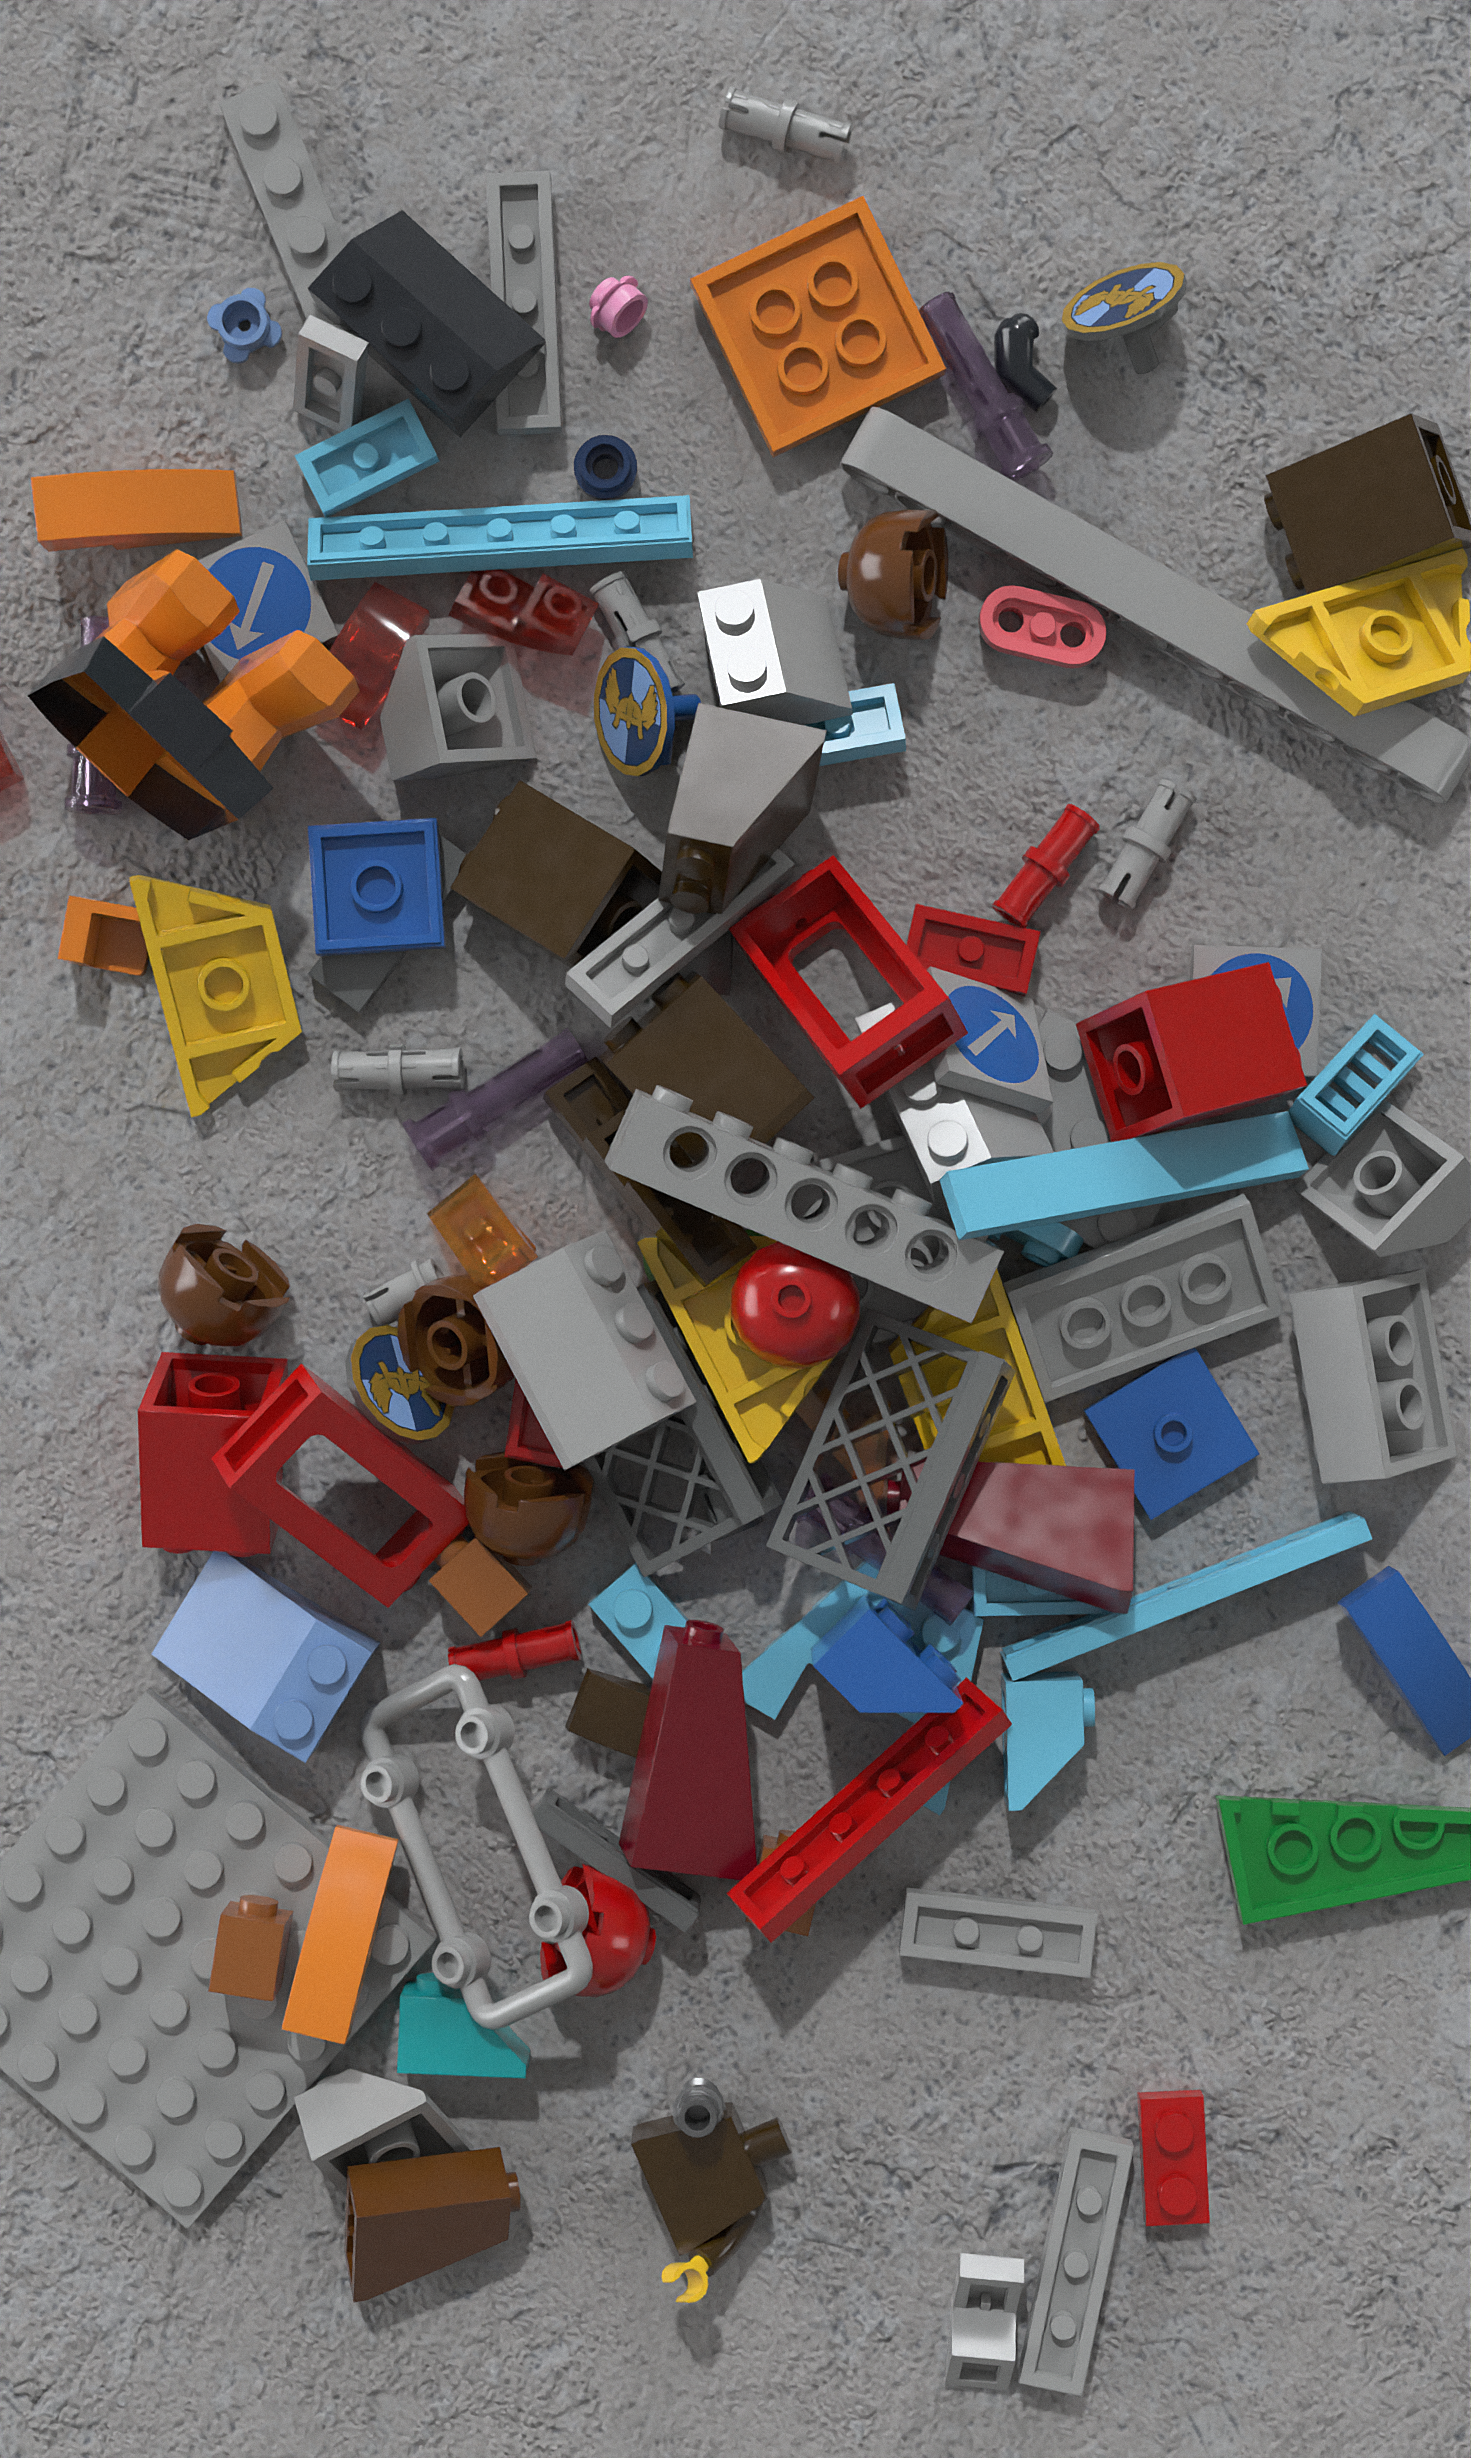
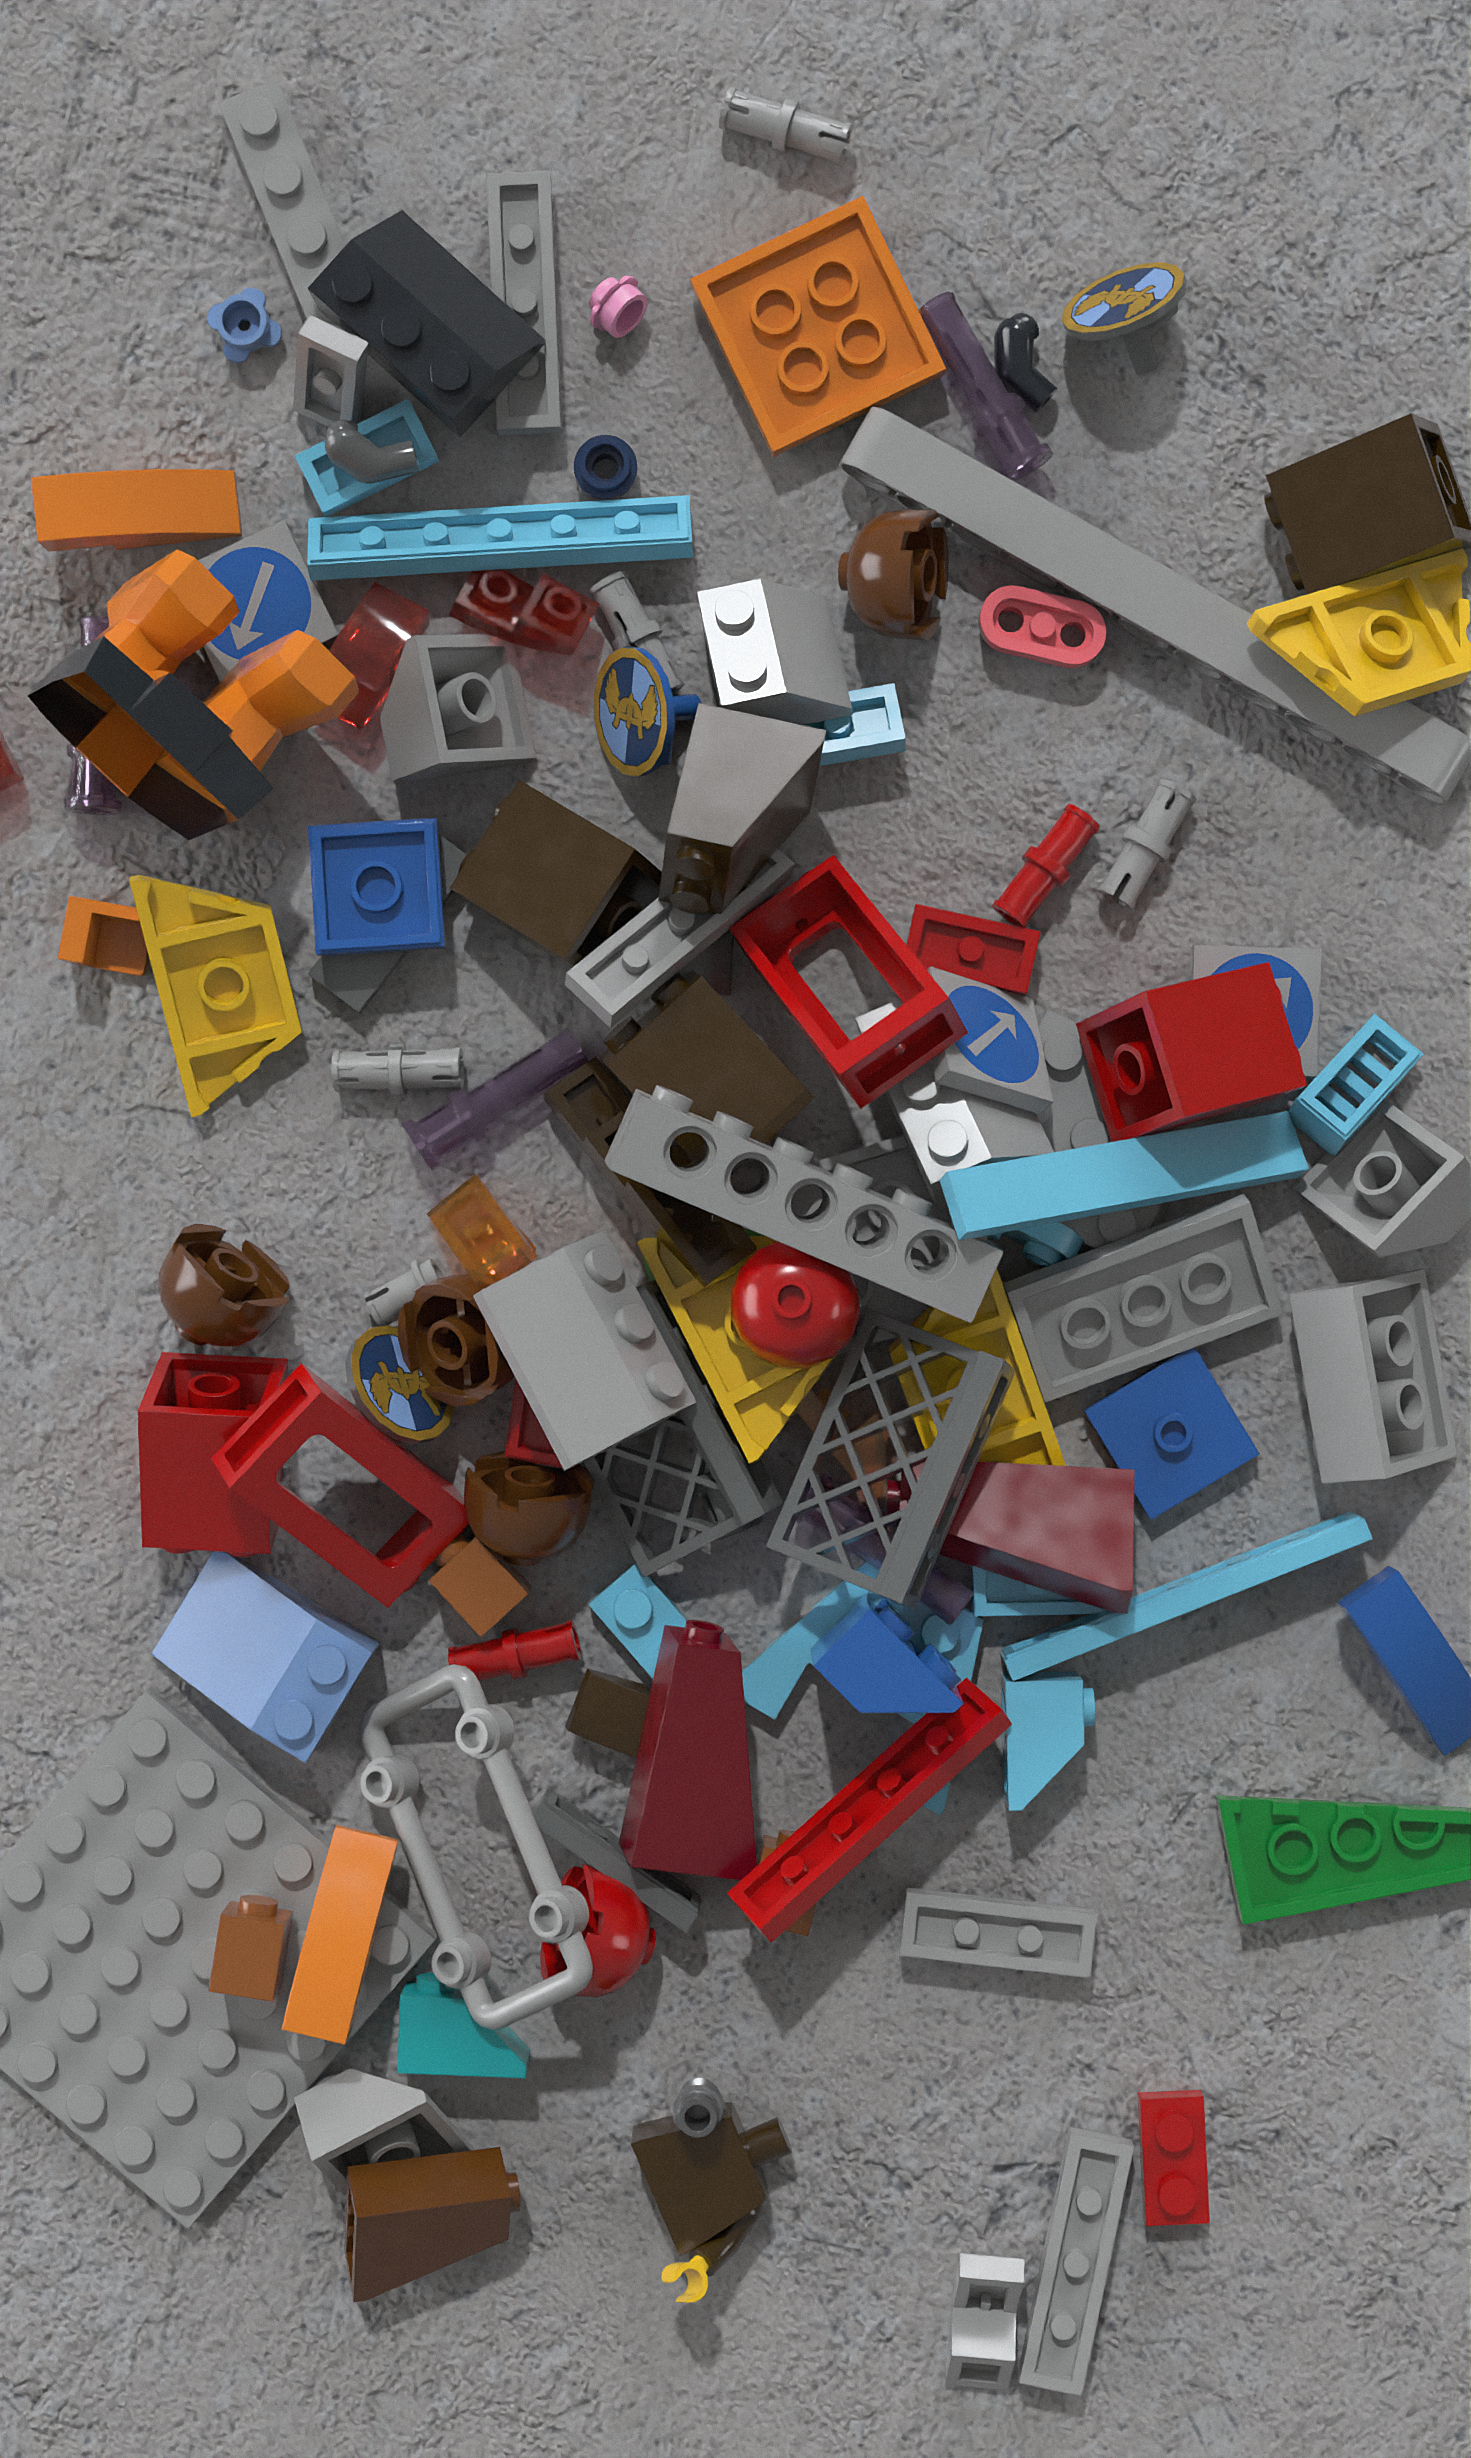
none -> dark grey arm [325,419,419,484]

